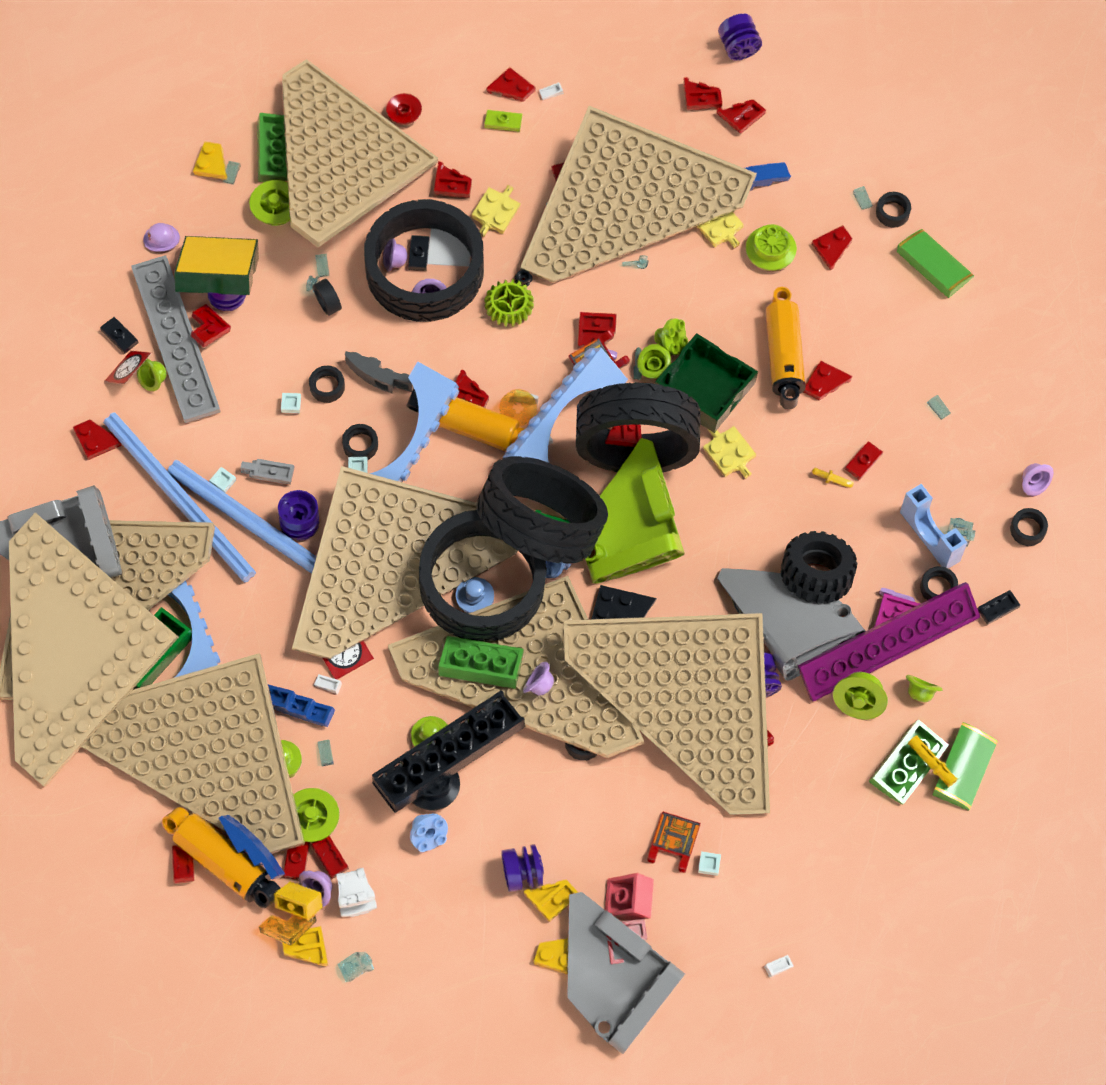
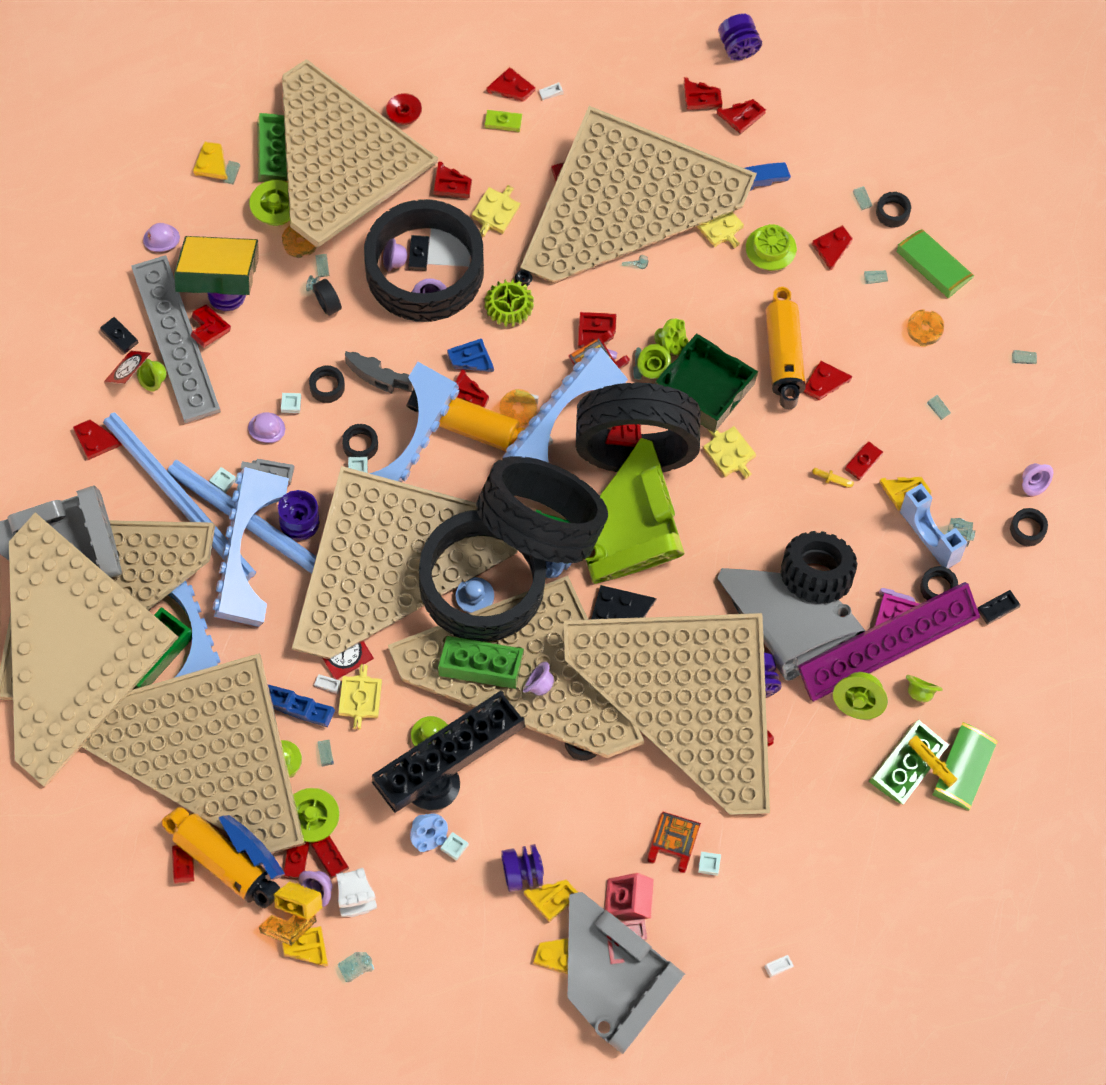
none -> light blue arch [213,467,289,627]
none -> lavender hat [248,412,286,443]
none -> clear yellow plate [282,226,317,258]
none -> light yellow plate [339,664,382,730]
none -> light aqua plate [441,832,469,861]
none -> blue wing [447,338,494,372]
none -> clear light blue piece [863,270,888,284]
none -> yellow wing [879,477,932,511]
none -> clear yellow plate [906,309,944,347]
none -> clear light blue piece [1012,350,1037,364]

